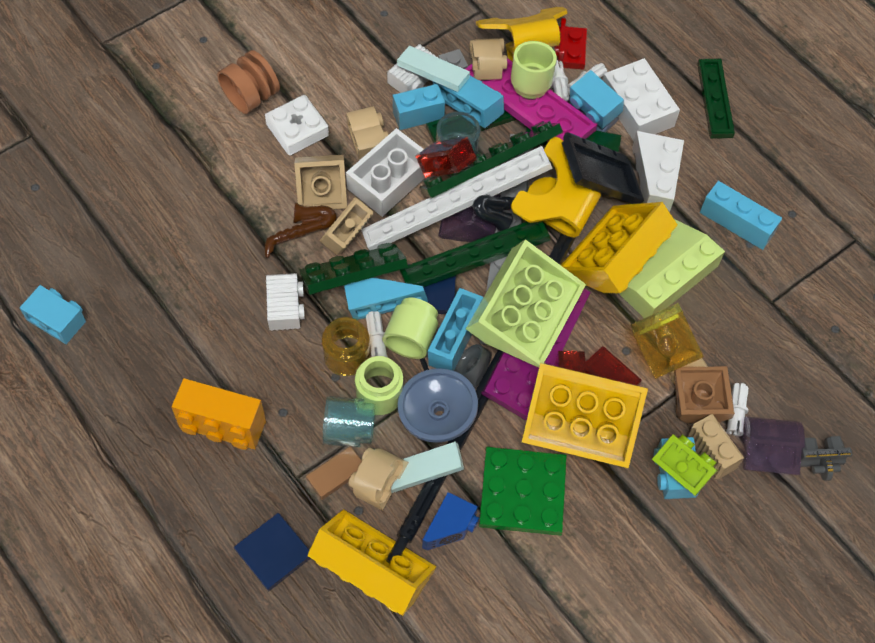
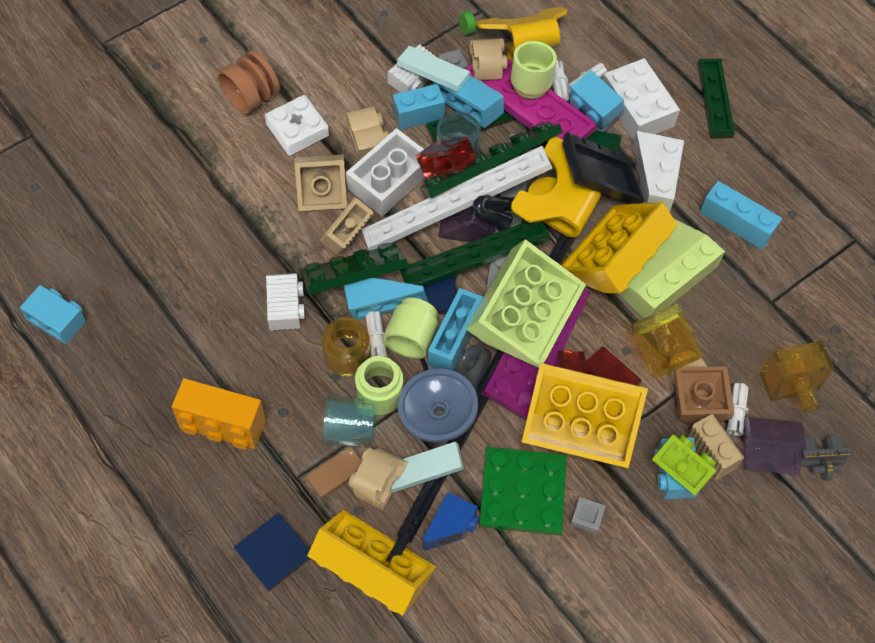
reddish brown piece [265,202,337,258] -> none
red bracket [554,18,587,70] -> none
none -> bright green tile [459,11,476,35]
none -> light grey plate [570,497,606,534]
none -> clear yellow brick [760,341,835,413]

